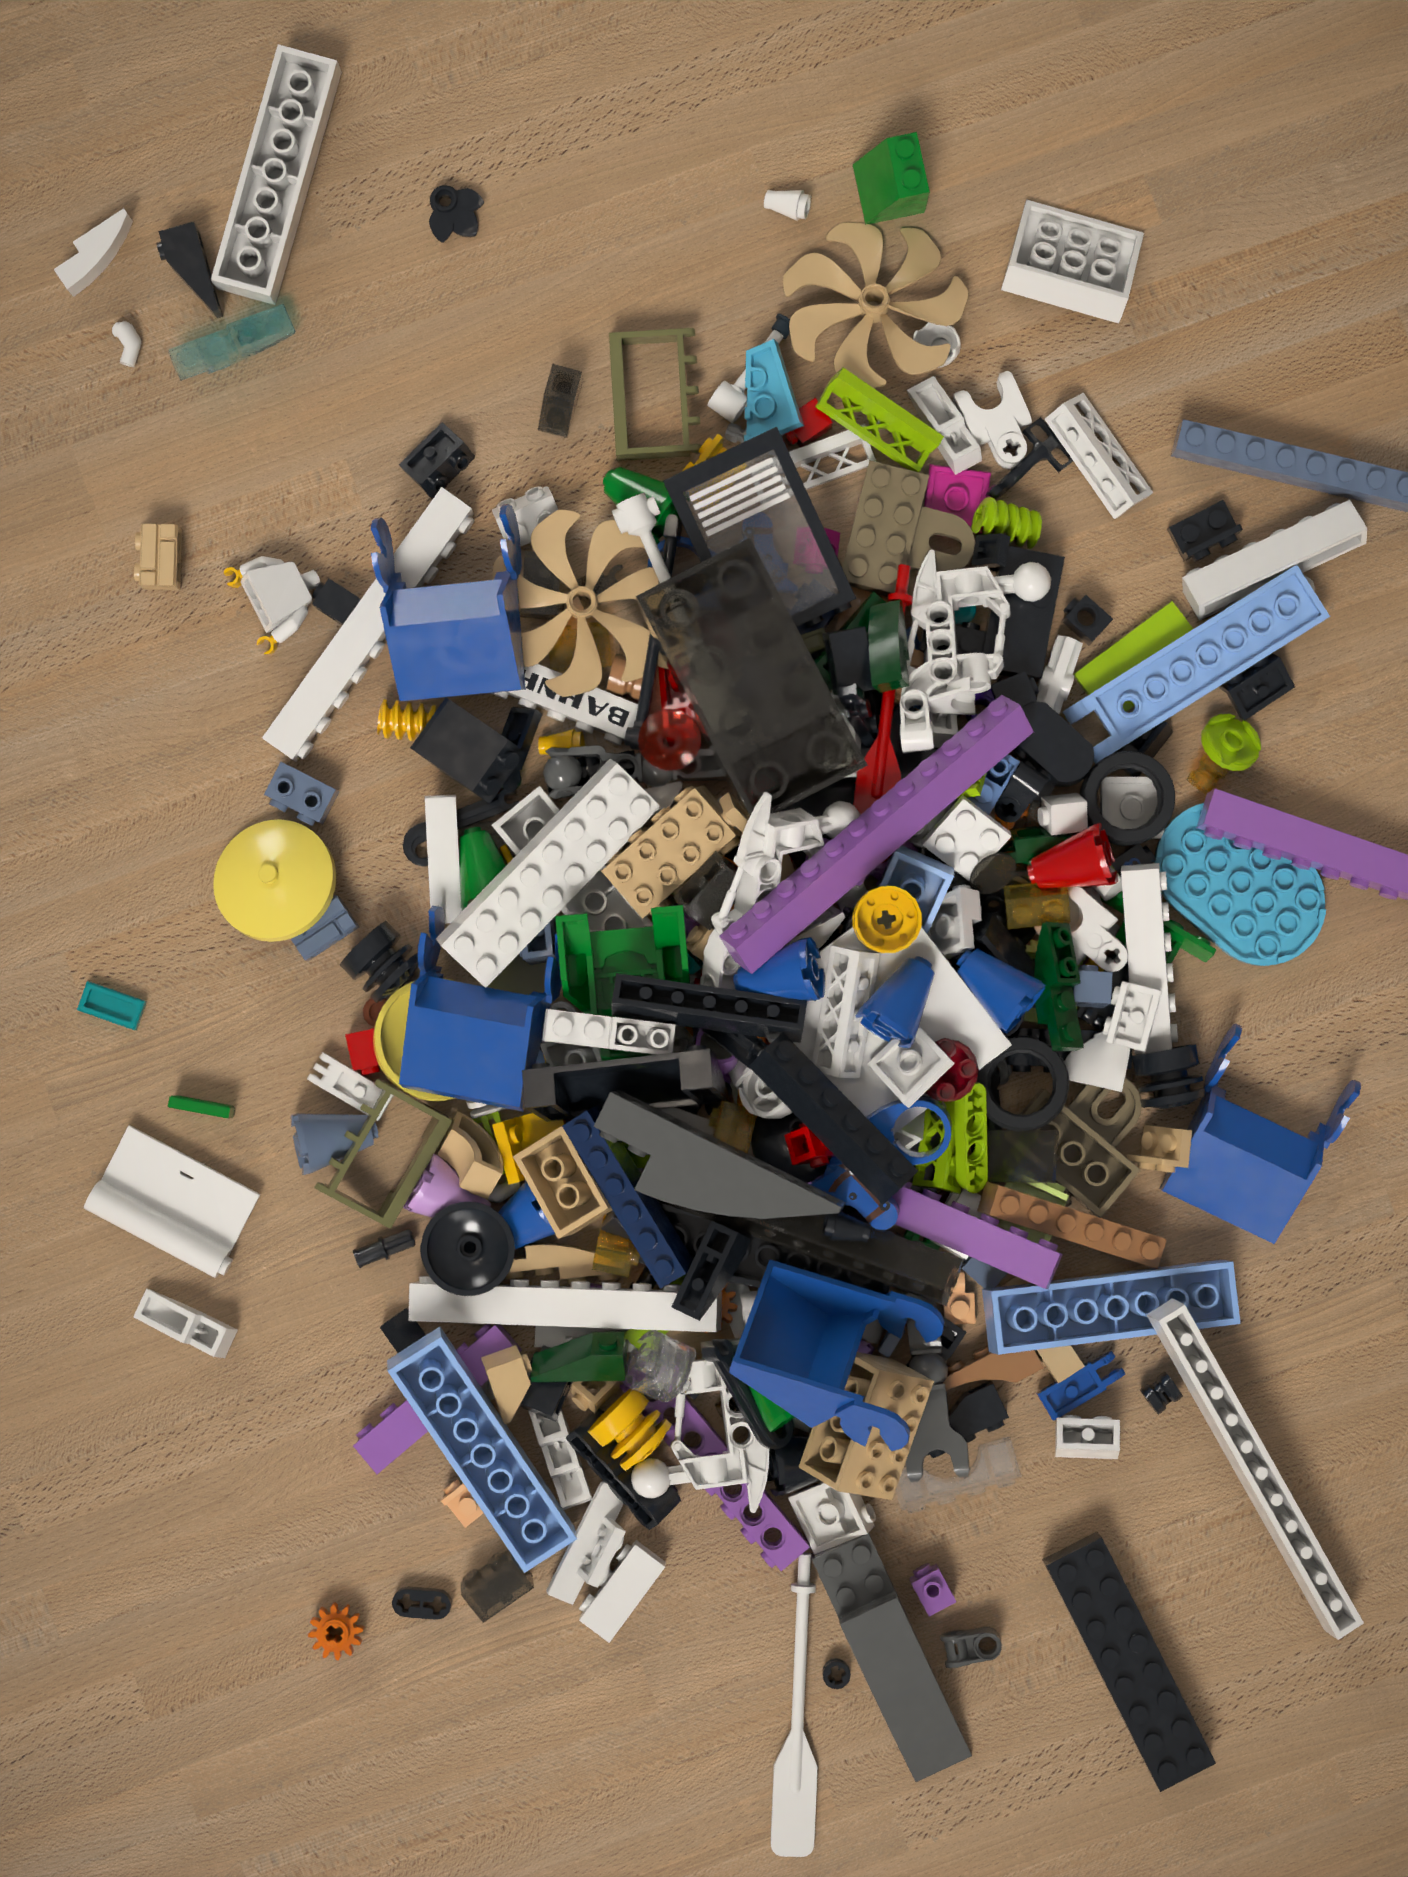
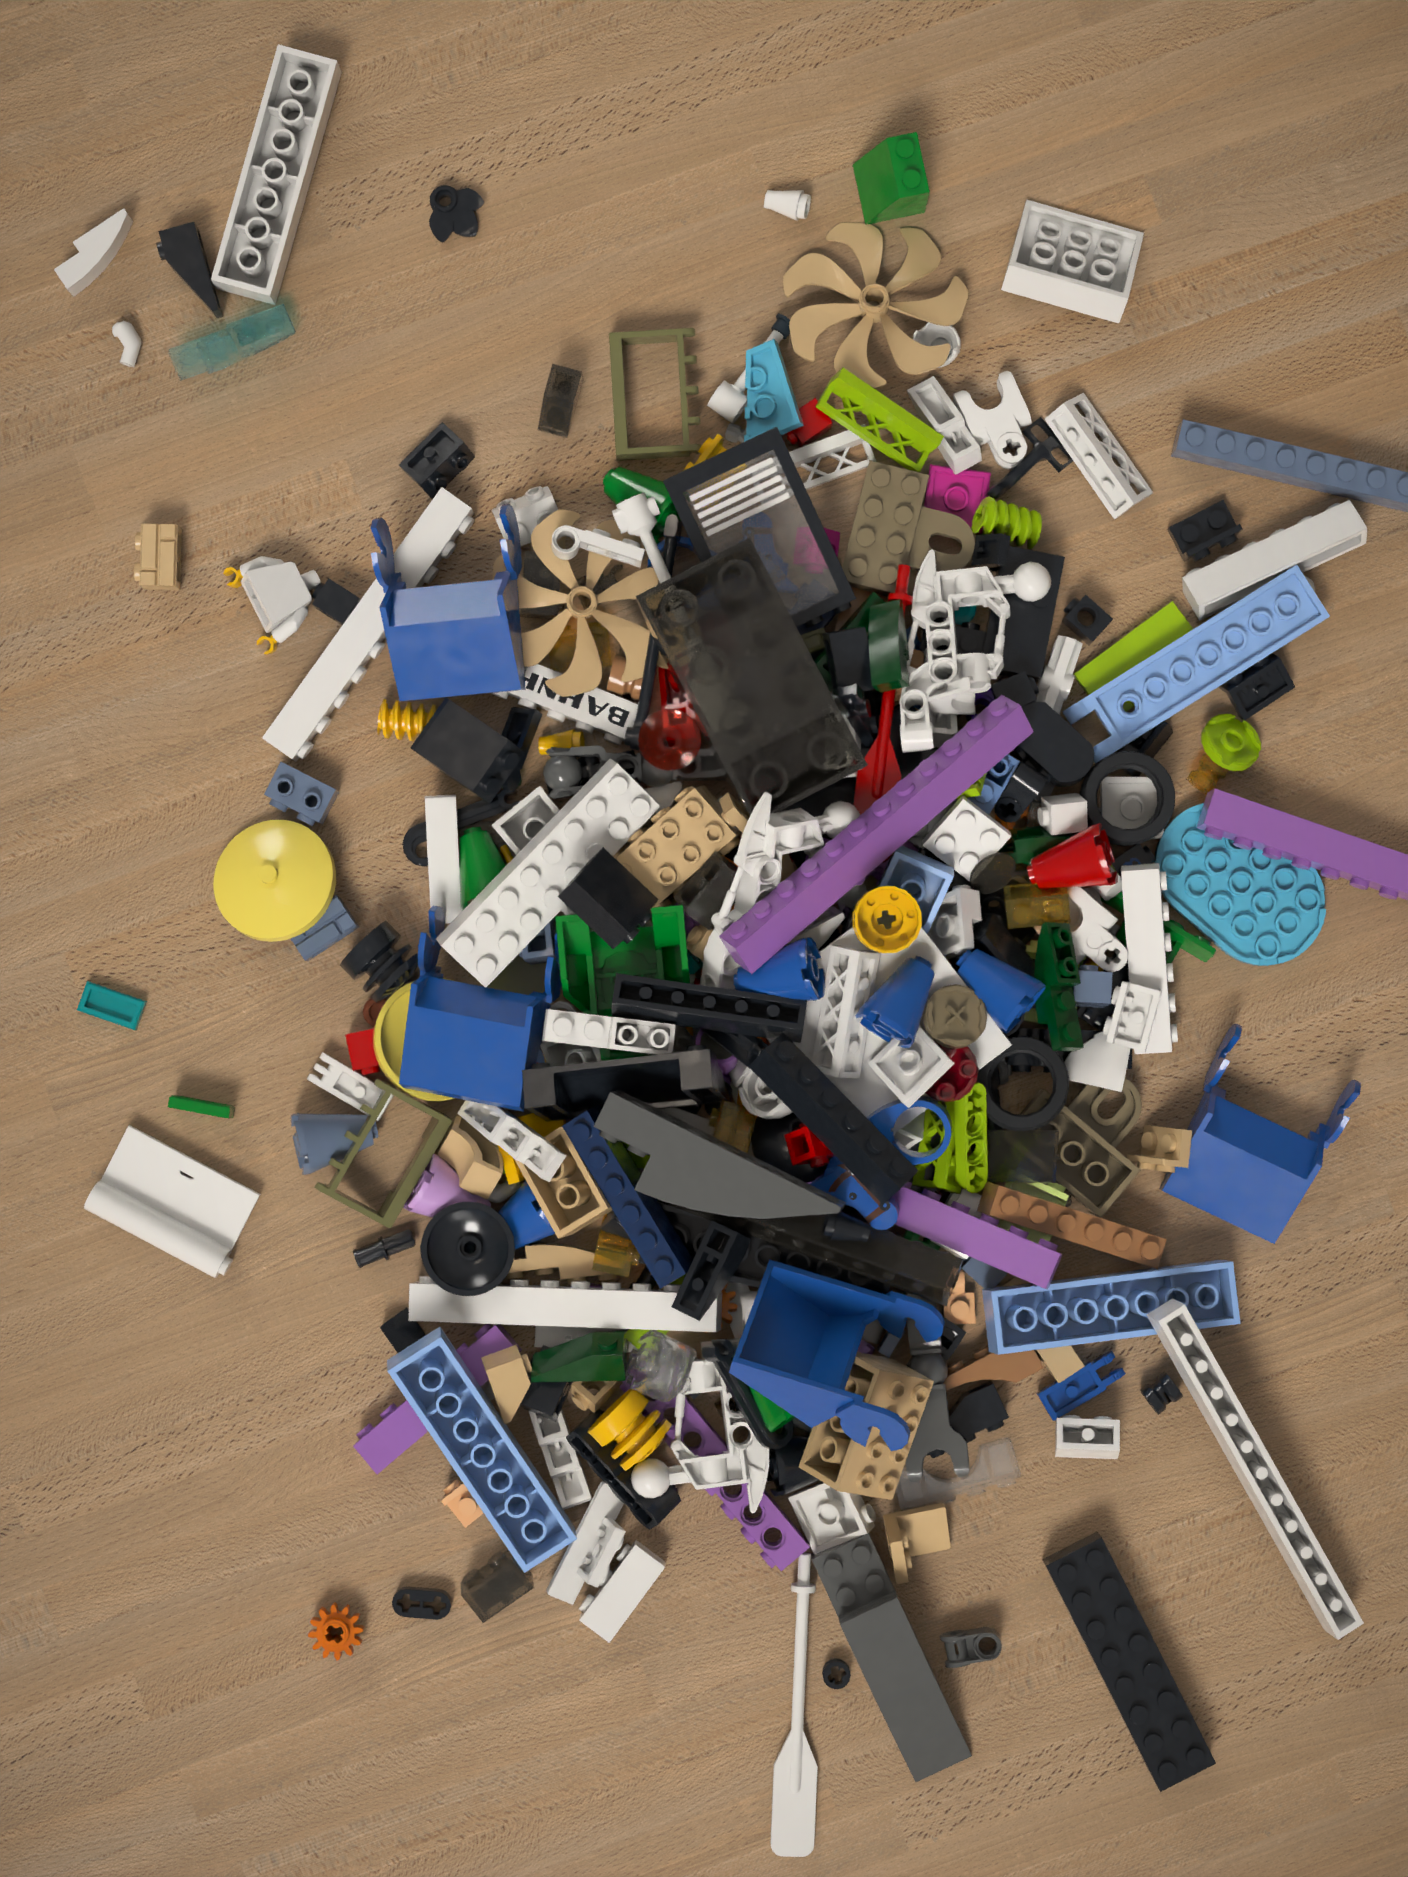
white slope [134,1289,238,1358] -> none
medium lavender brick [909,1563,956,1617] -> none
black wheel [1132,1044,1206,1109] -> none
none -> white slope [457,1100,566,1182]
none -> white plate [551,525,645,568]
none -> black brick [557,847,659,949]
none -> tan bracket [883,1503,951,1585]
none -> dark tan tile [923,984,987,1049]

